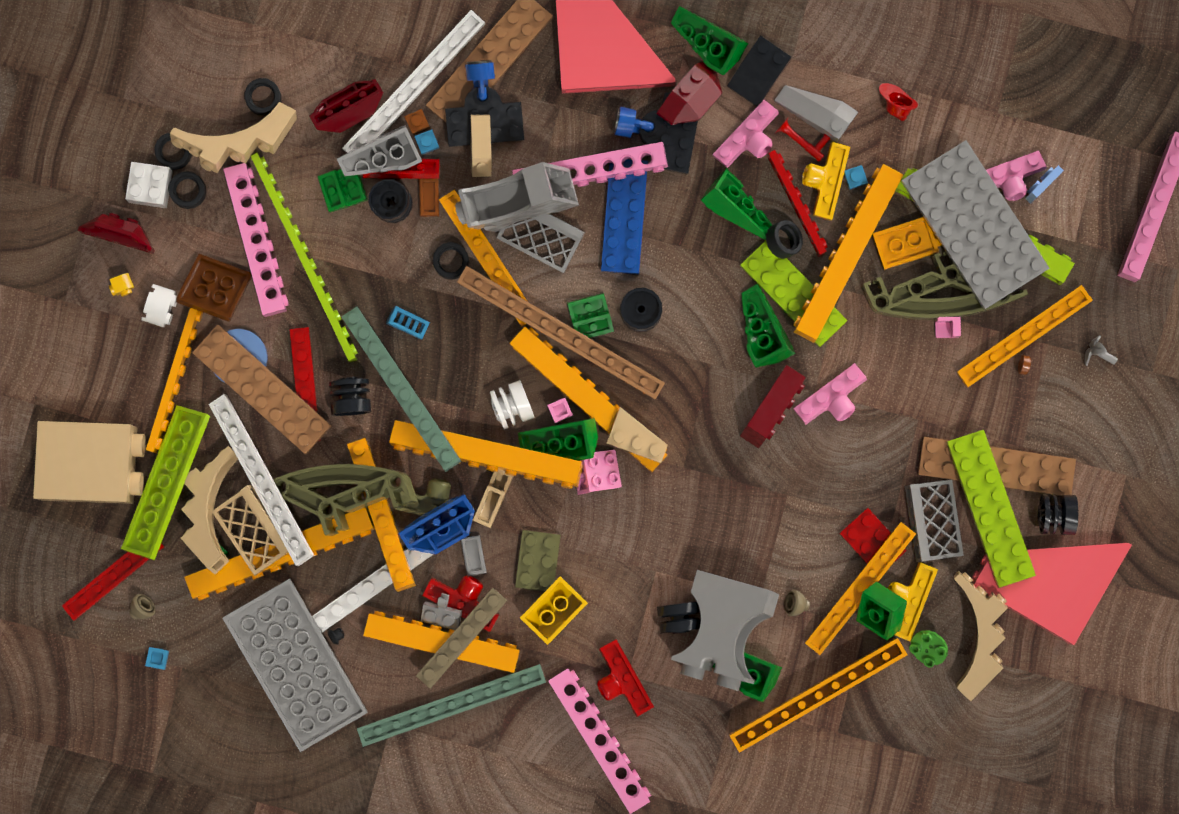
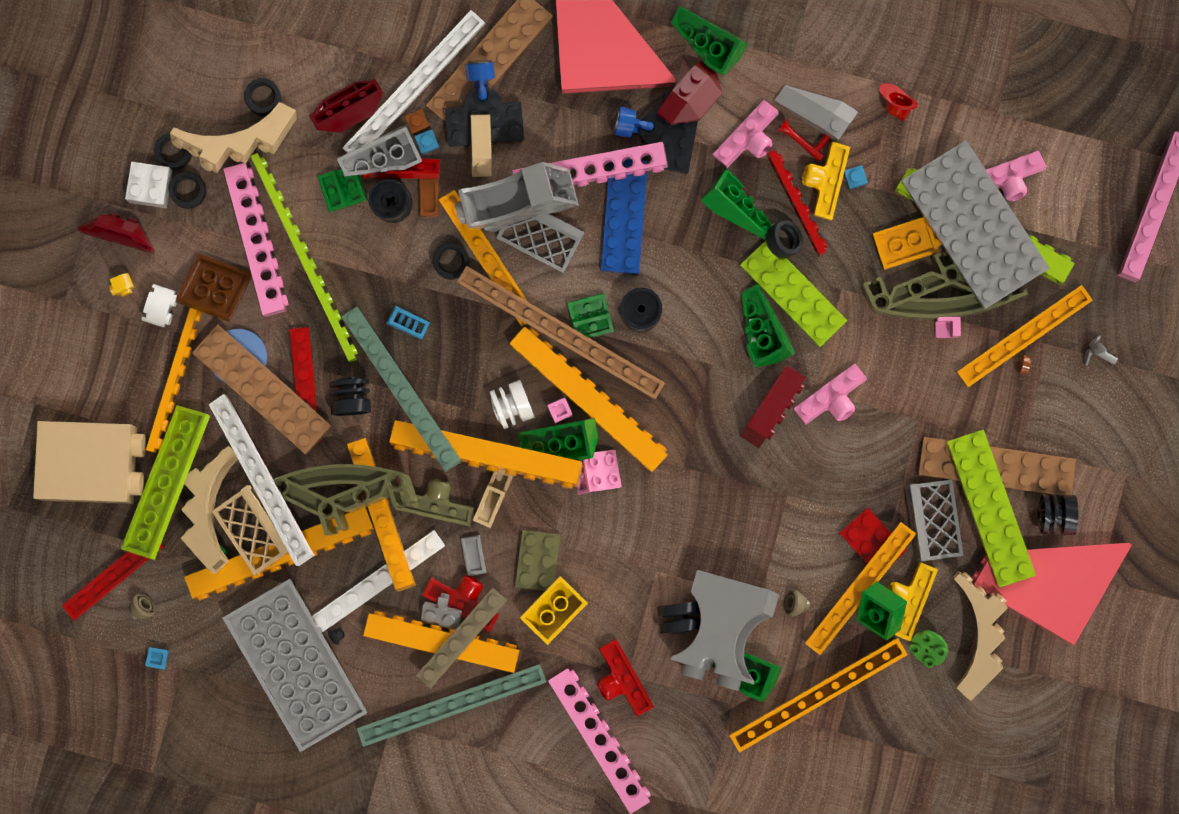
blue wedge [398,494,475,554] -> none
tan wing [607,407,668,463] -> none
black slope [727,35,792,107] -> none
light orange brick [793,164,903,343] -> none
light blue plate [1025,165,1064,204] -> none

